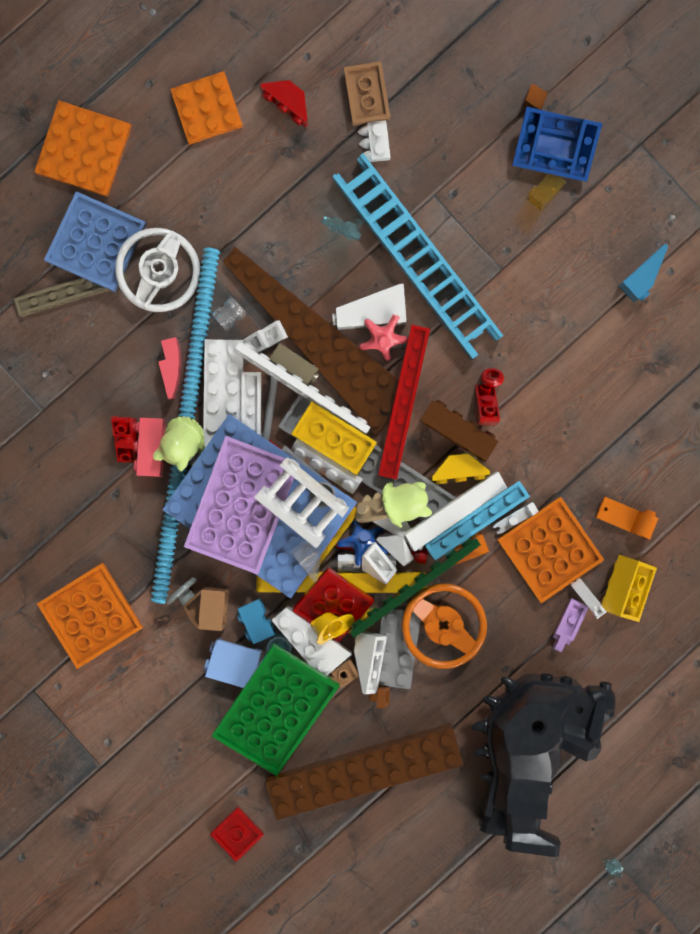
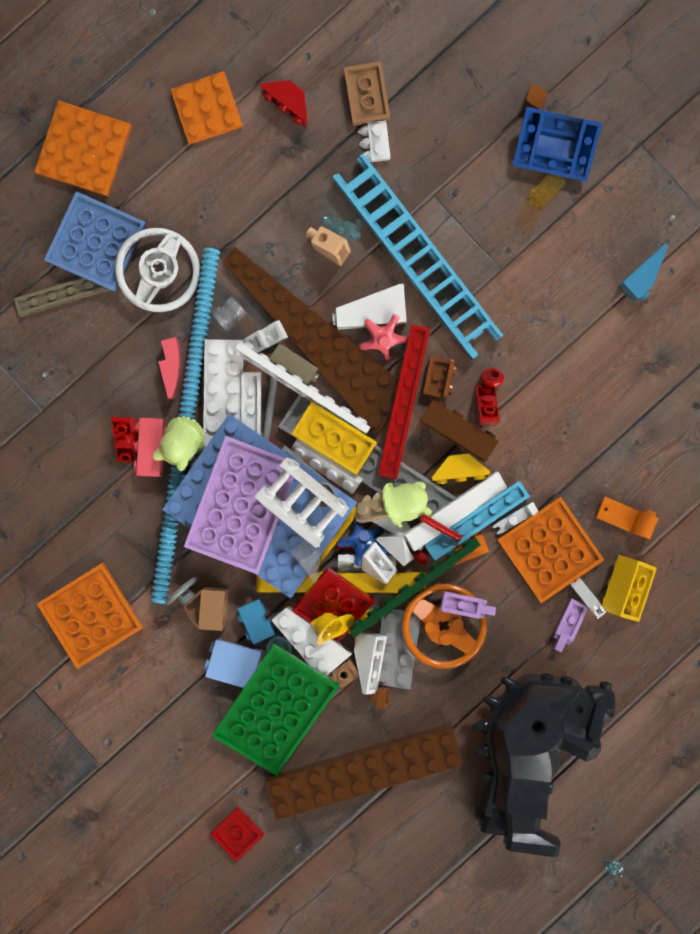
none -> light nougat torso [305,226,351,266]
none -> red piece [420,514,462,542]
none -> dark orange bracket [423,356,457,399]
none -> lavender hinge [440,591,496,619]

